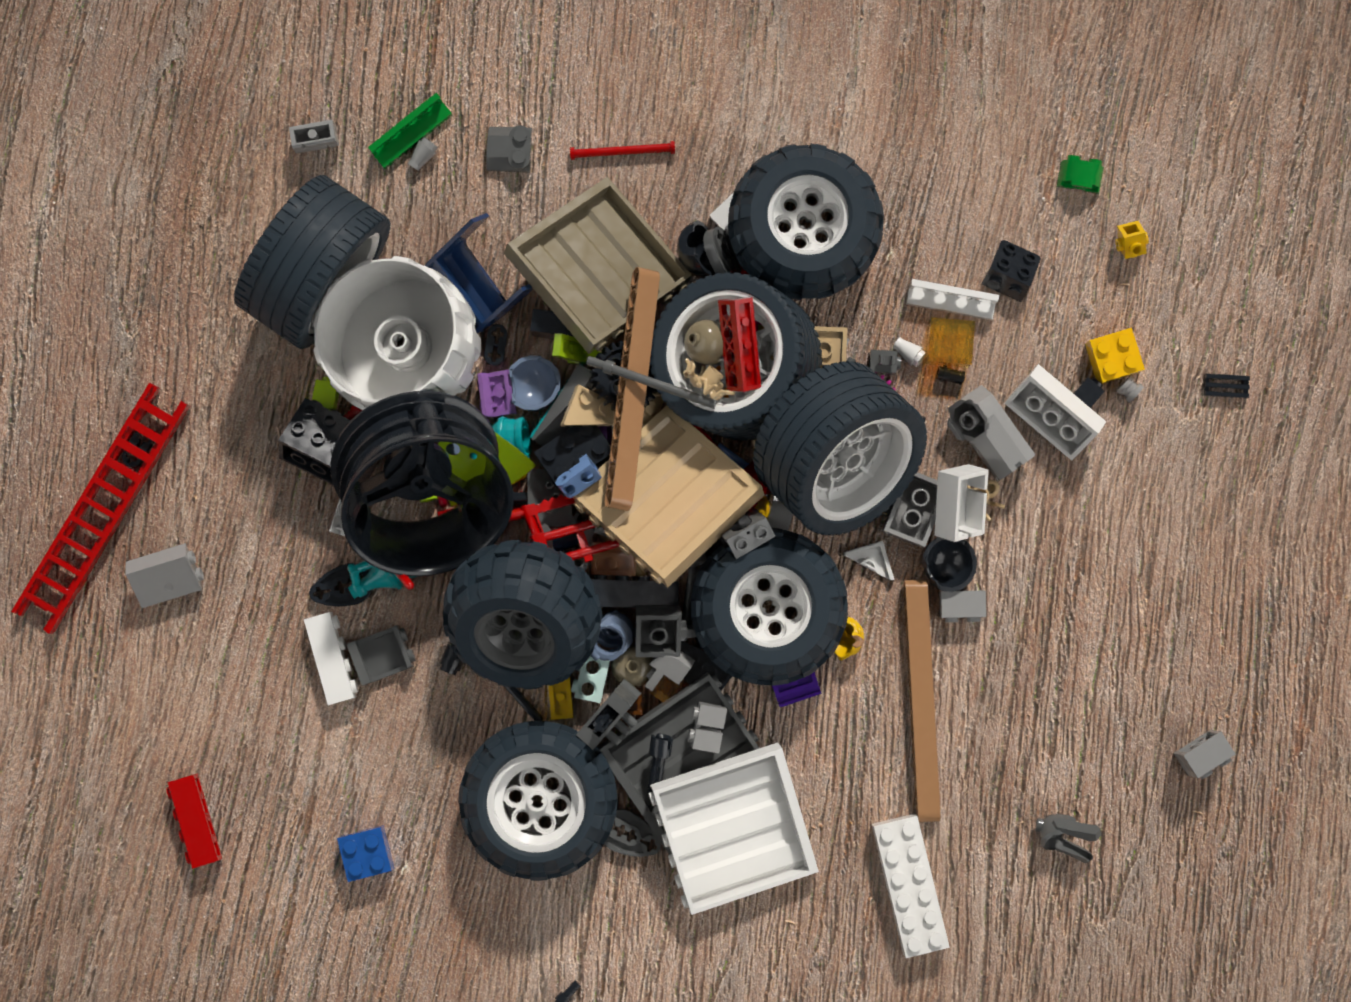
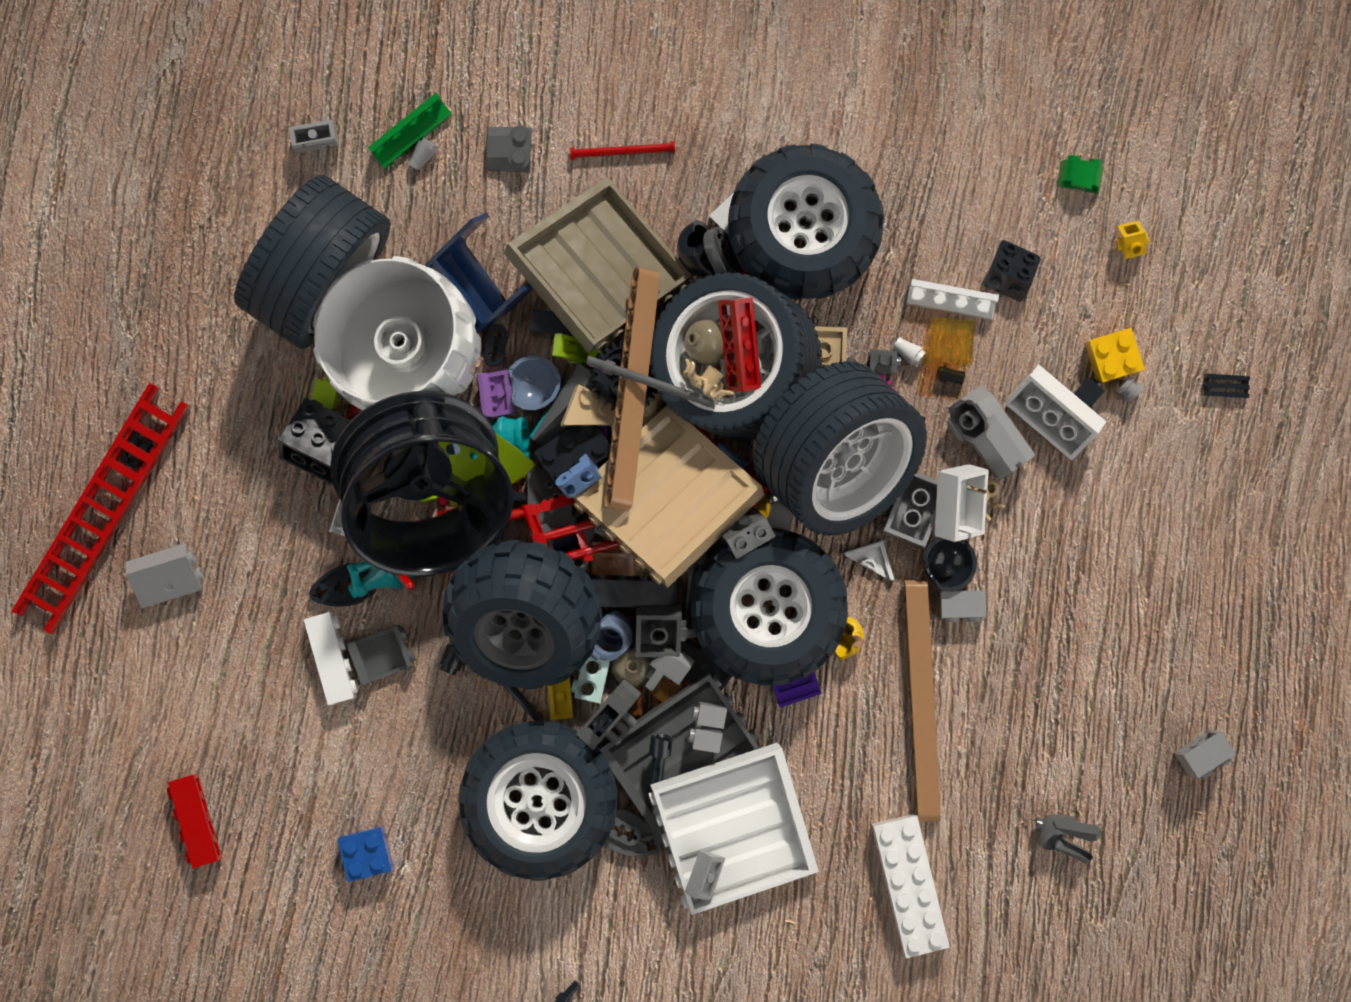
none -> light grey slope [685,851,725,900]

